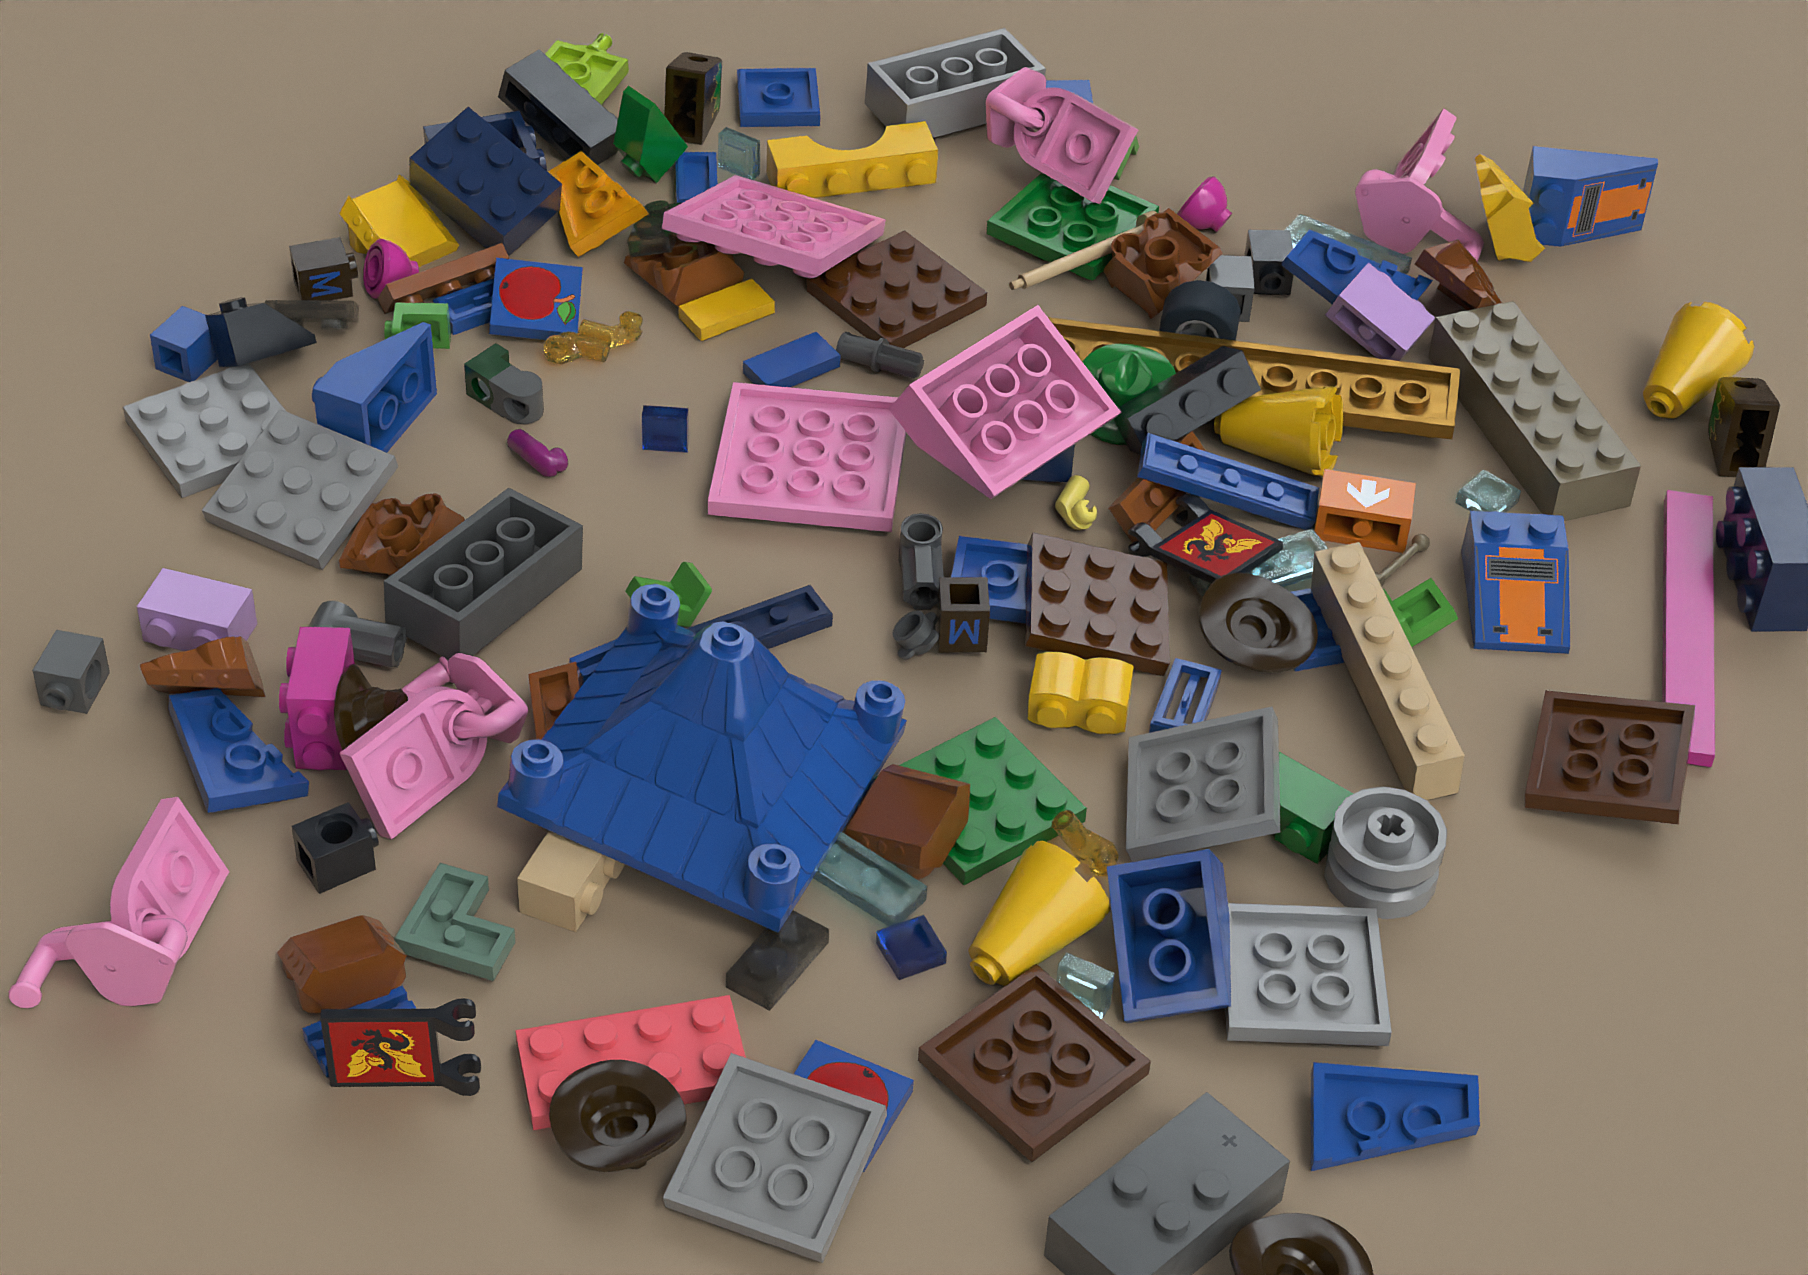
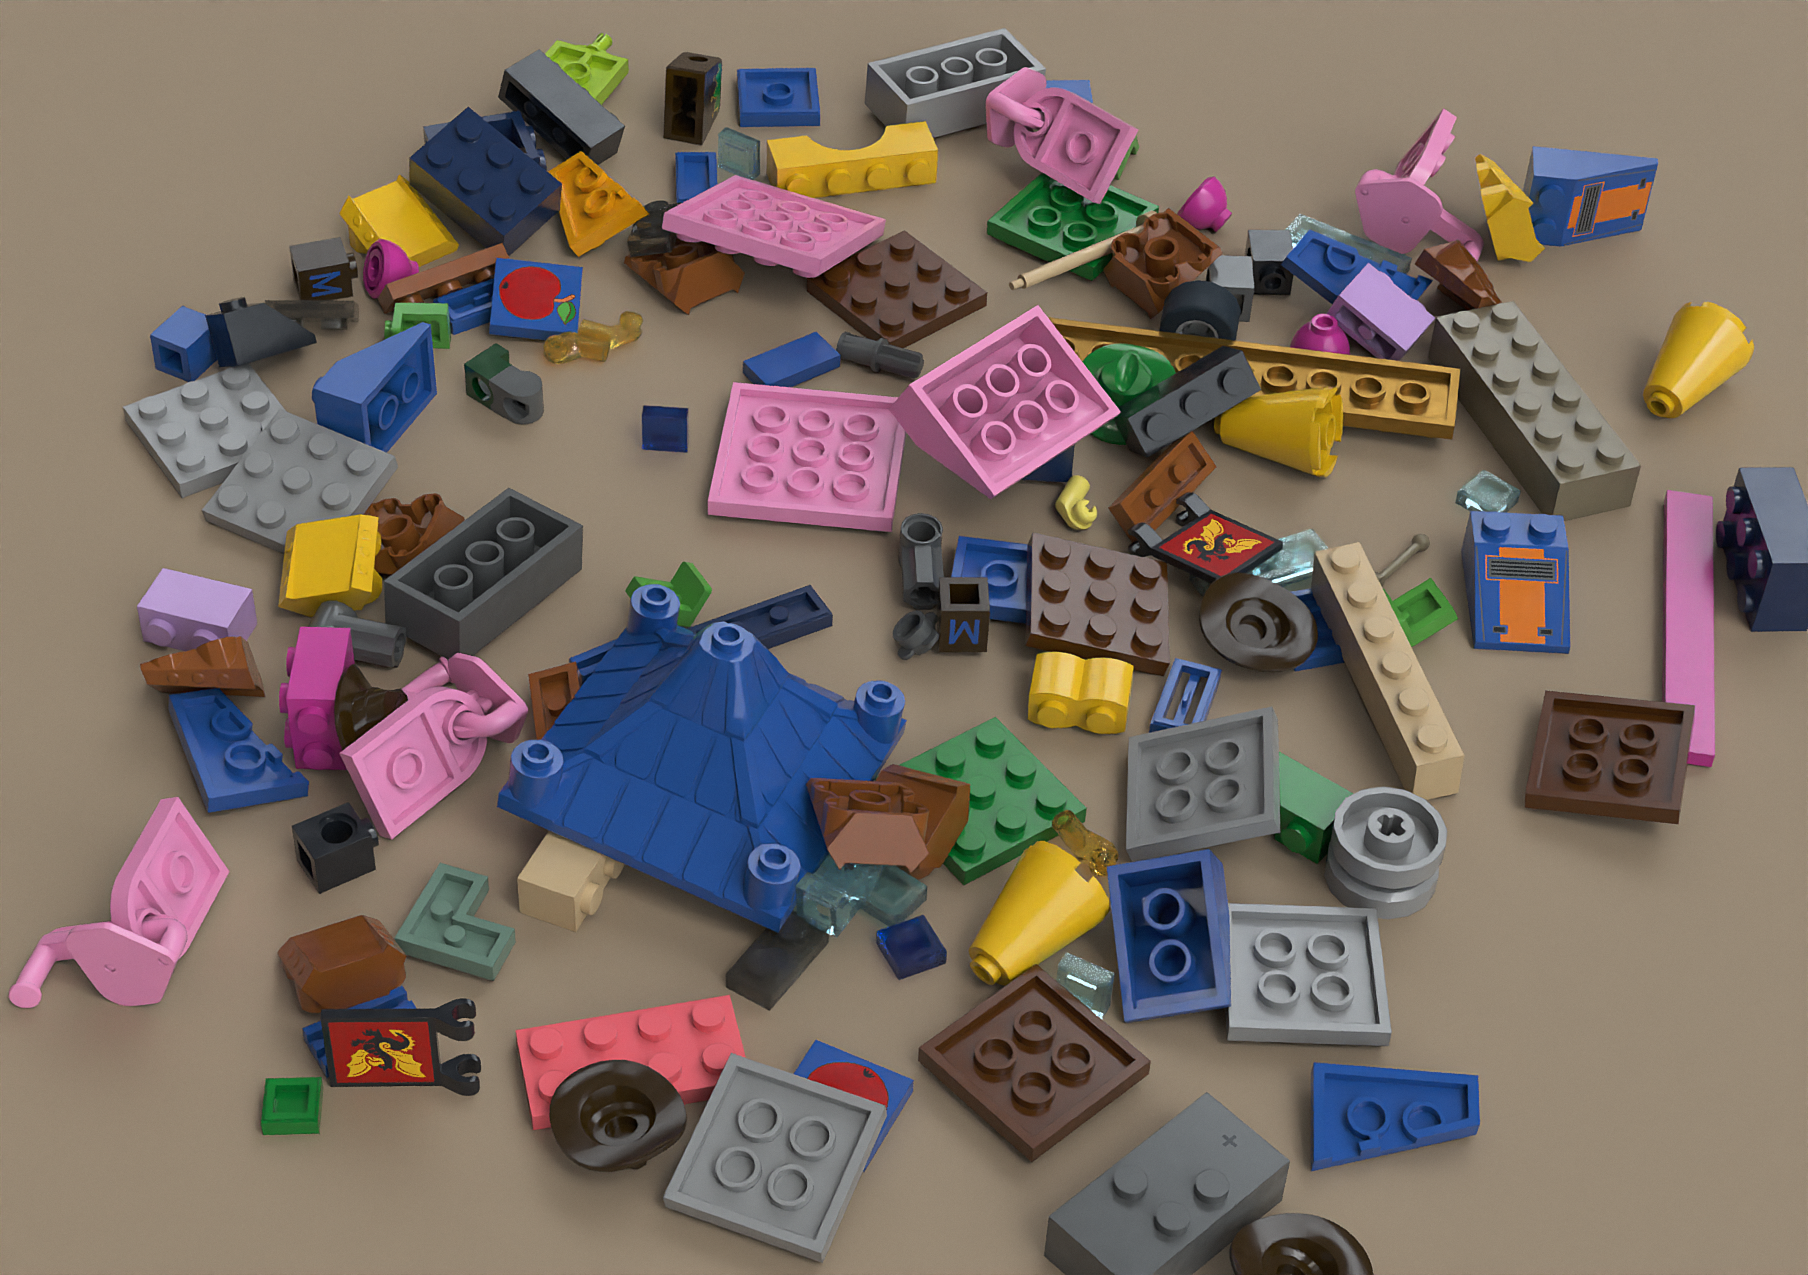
dark grey brick [32,630,110,714] -> none
magenta arm [507,429,568,477] -> none
green slope [613,85,688,183] -> none
yellow tile [678,278,775,341] -> none
blue tile [1137,433,1319,531] -> none
orange brick [1313,469,1416,553] -> none
dark brown torso [1708,377,1780,477] -> none
none -> green tile [261,1077,324,1135]
none -> yellow slope [278,514,382,617]
none -> clear light blue leg [795,854,885,938]
none -> dark orange slope [806,778,929,873]
none -> dark pink brick [1290,314,1350,355]

